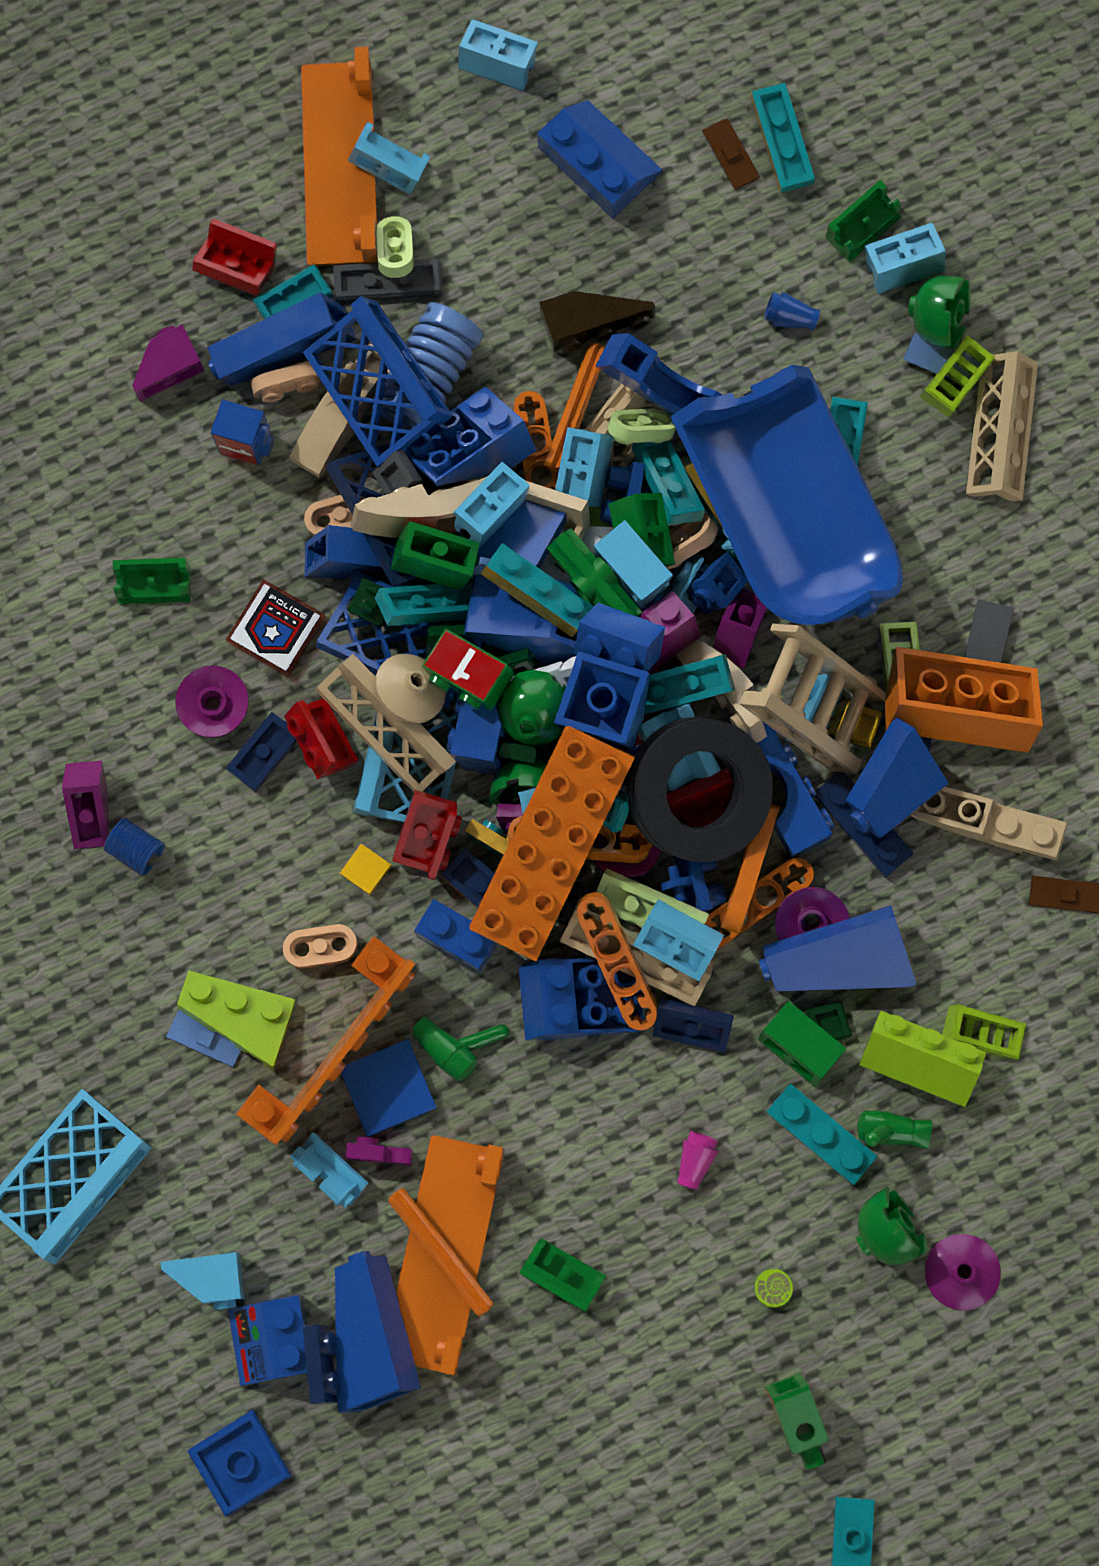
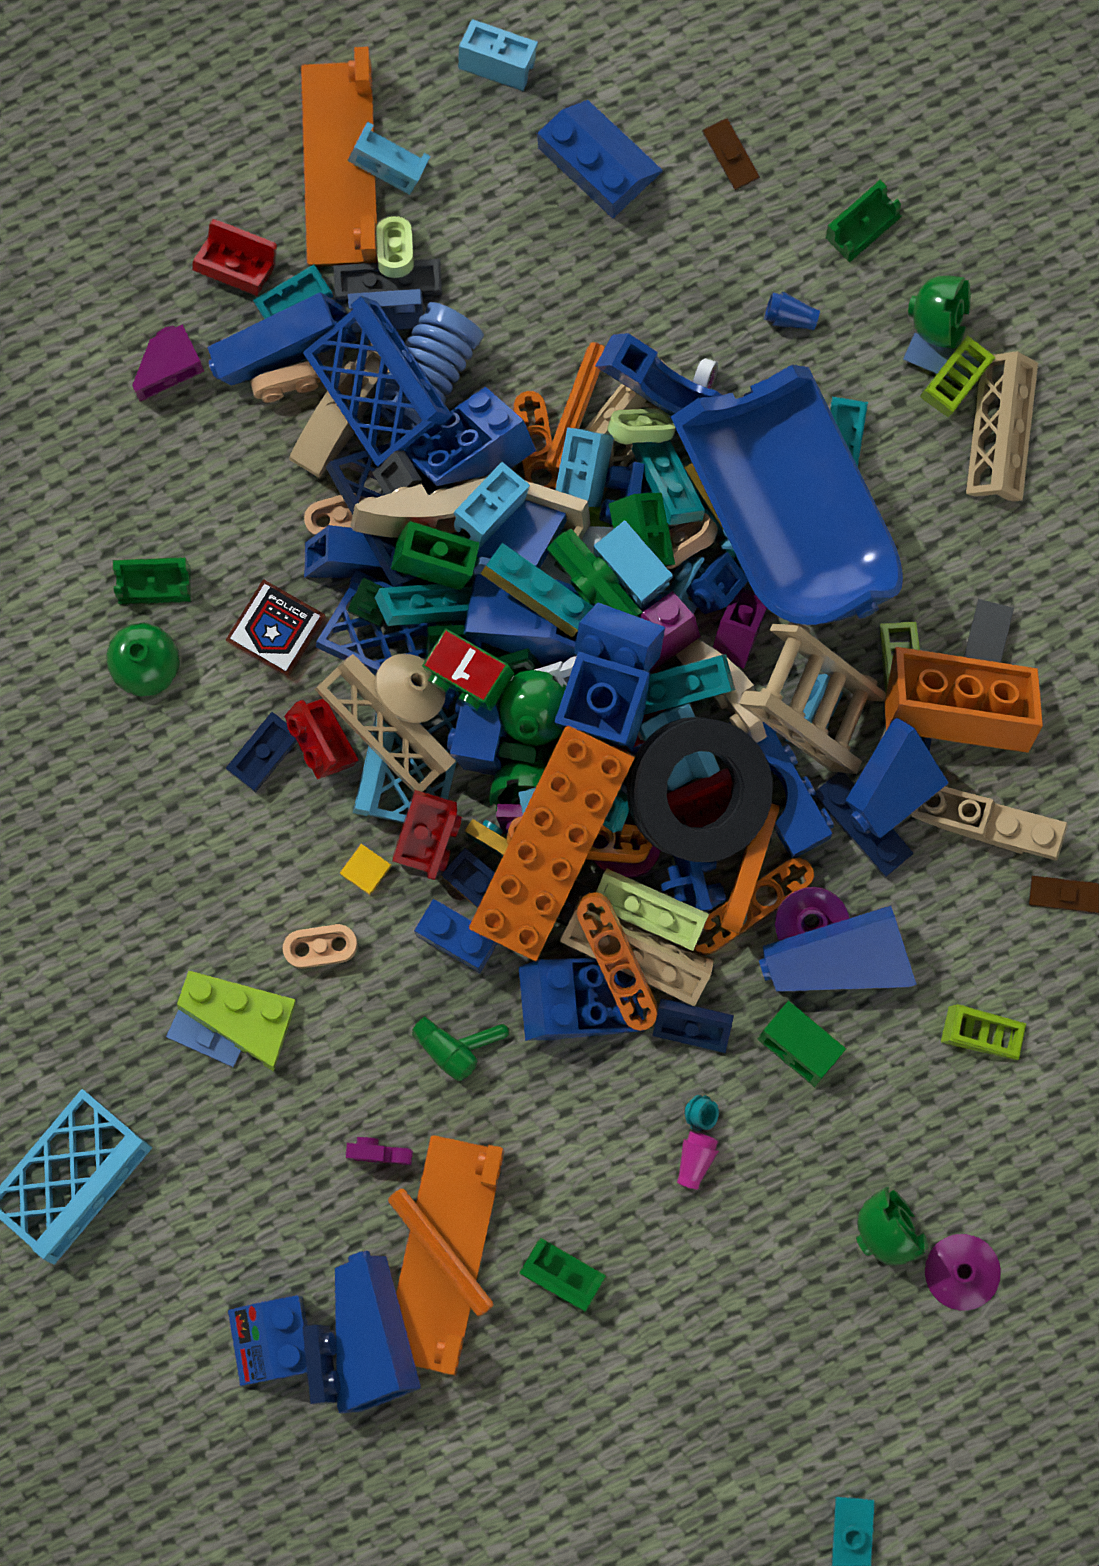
magenta slope [62,761,110,849] -> none
blue piece [104,818,165,876] -> none
medium azure slope [160,1252,245,1310] -> none
magenta dish [175,665,249,738] -> none
blue tile [187,1410,292,1517] -> none
blue brick [211,399,274,465] -> none
orange bracket [236,936,416,1146] -> none
medium azure hinge [290,1132,368,1208] -> none
blue tile [341,1039,437,1137] -> none
dark brown slope [539,291,655,353] -> none
medium azure hinge [633,899,724,981] -> none
teal plate [751,83,815,193] -> none
tile [754,1269,793,1308] -> none
green torso [765,1373,829,1469] -> none
teal plate [766,1083,878,1186] -> none
dark green tile [805,1000,852,1041] -> none
yellow tile [836,701,883,748] -> none
green piece [857,1110,932,1150] -> none
lime brick [859,1010,986,1107] -> none
medium azure hinge [865,222,946,294] -> none
none -> green cylinder [106,623,180,697]
none -> medium blue bracket [348,289,423,333]
none -> teal plate [684,1095,719,1131]
none -> white tile [693,358,718,389]

